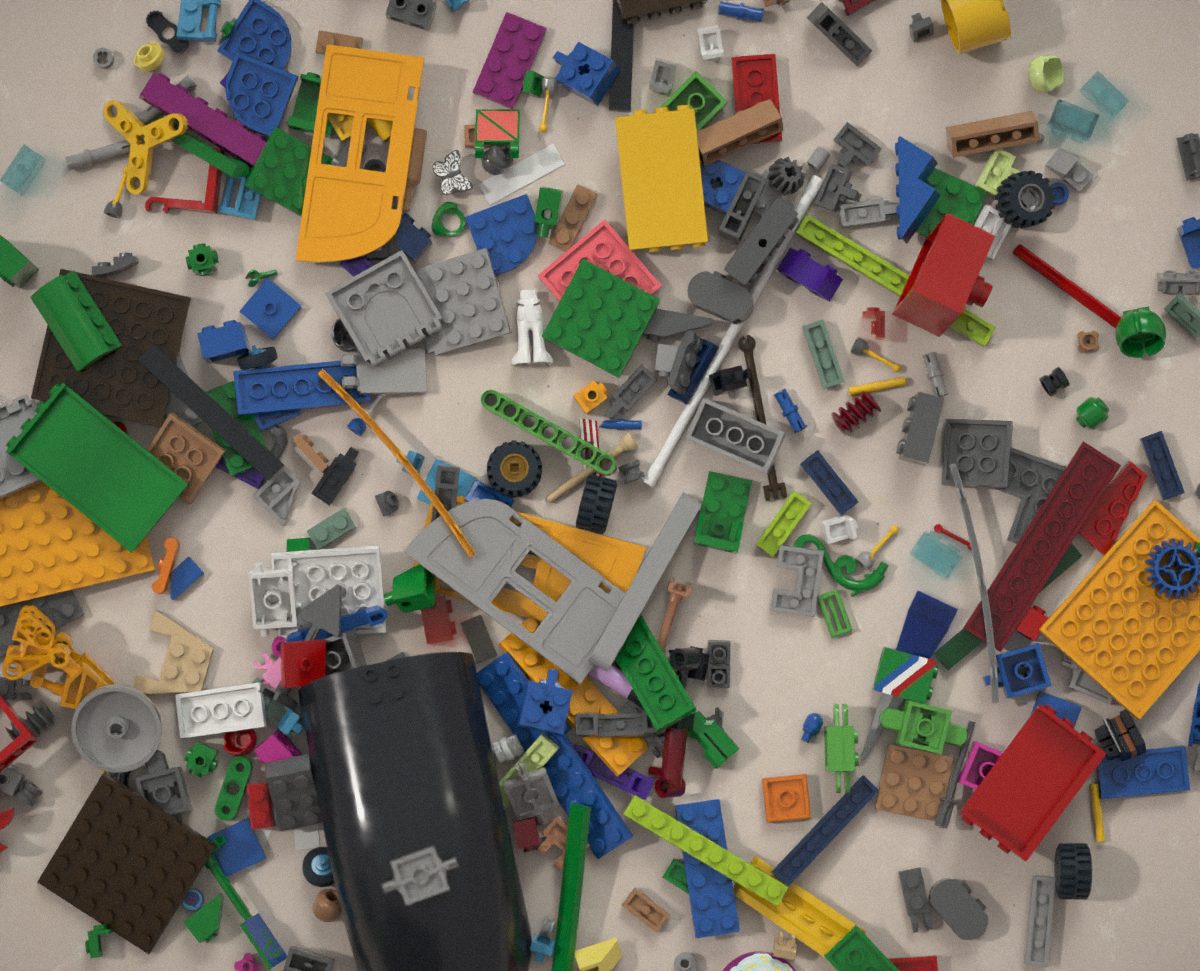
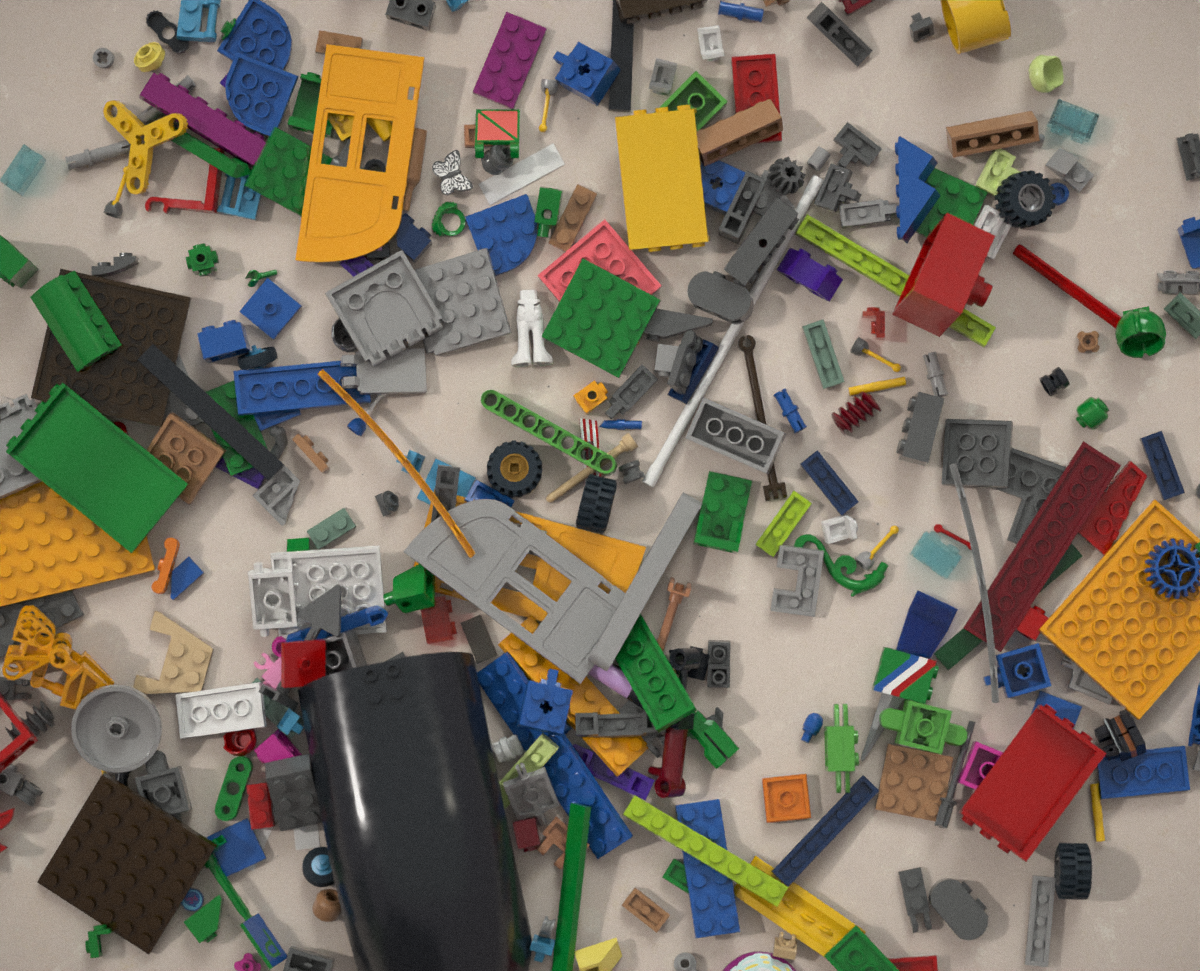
green brick [184,742,219,778] -> none
black hinge [311,447,359,506] -> none
light grey plate [382,846,458,905] -> none
green plate [522,71,544,98] -> none
black brick [708,365,751,396] -> none
bright green tile [817,589,853,638] -> none
clear light blue brick [1079,71,1130,121] -> none

